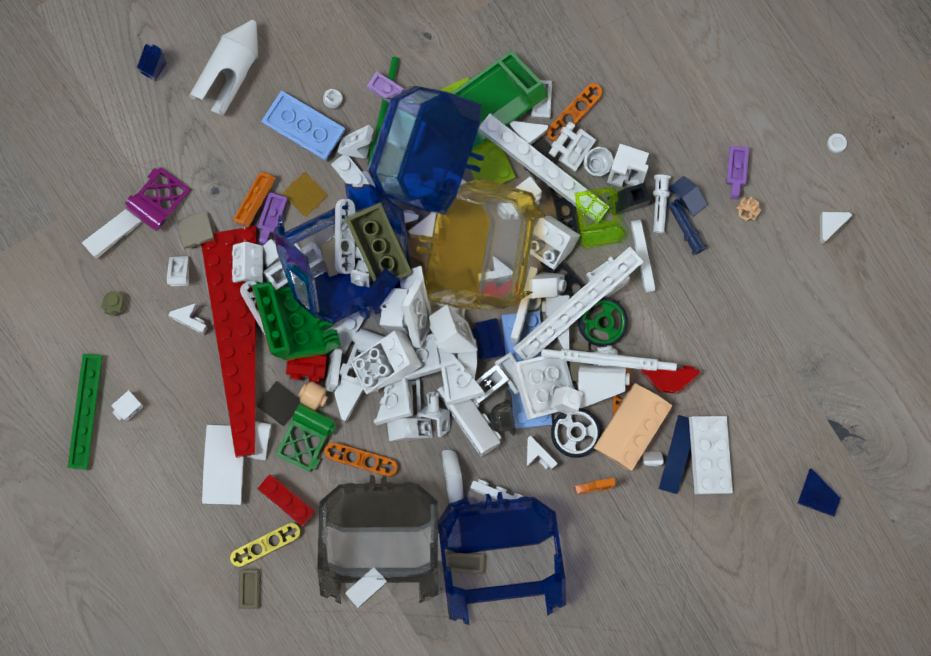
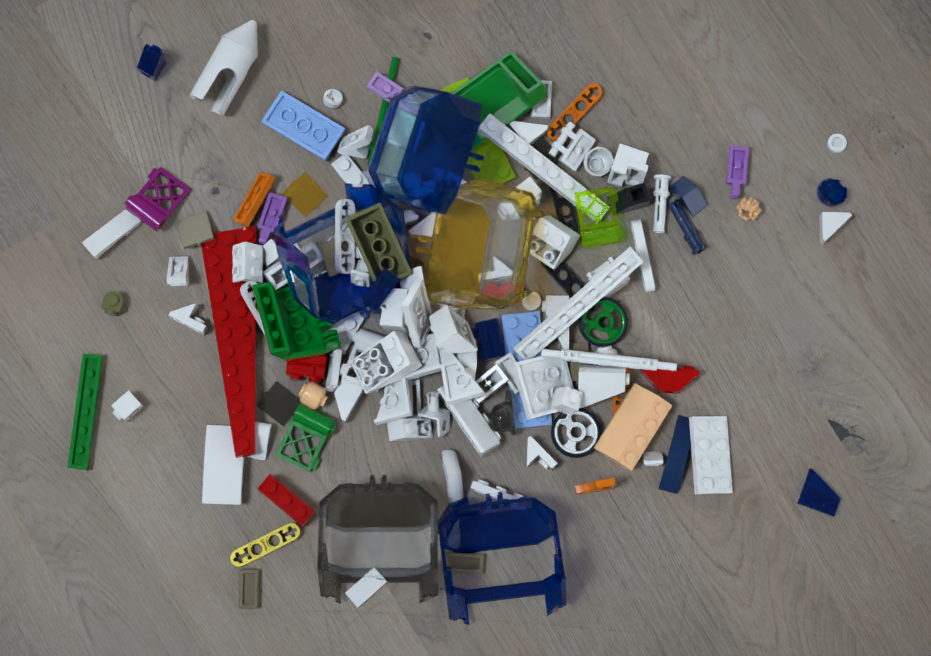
orange beam [325,443,398,477] -> none
white tile [511,267,538,345] -> none
white slope [528,272,566,298] -> none
none -> clear blue hair [816,178,847,207]

